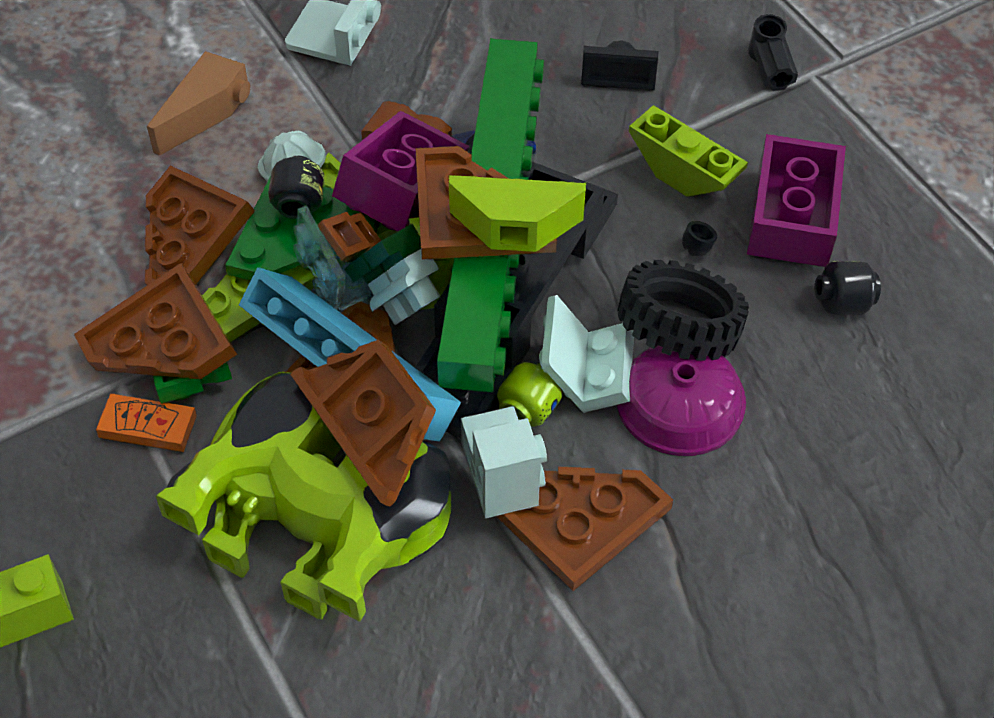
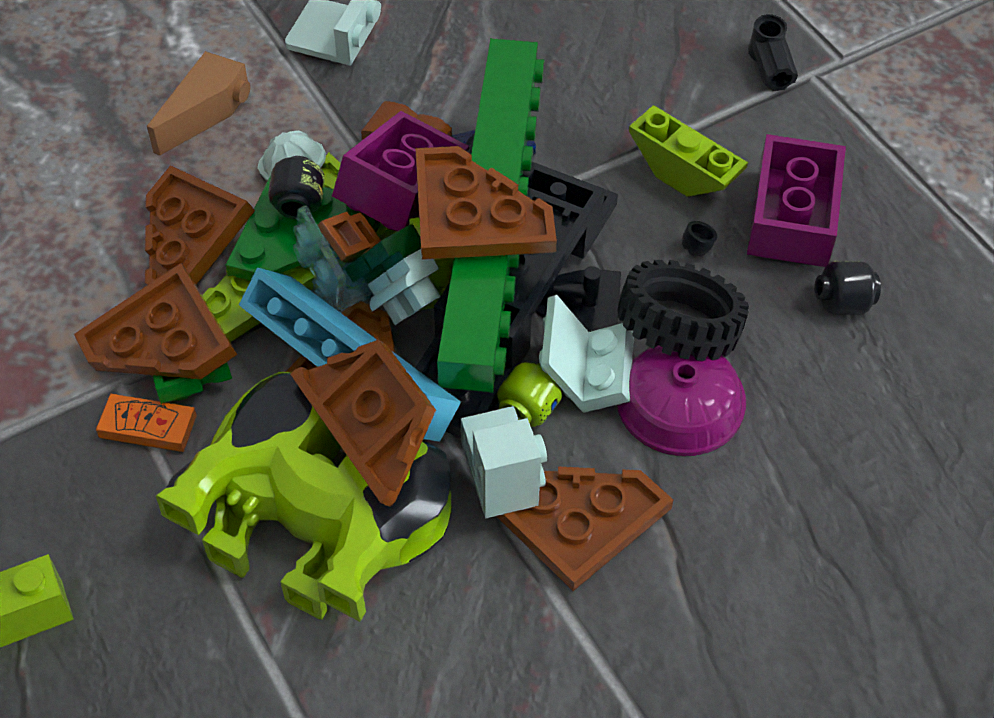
lime slope [449,175,586,252] -> none
black tile [581,40,659,90] -> none
none -> black shield [536,266,621,332]

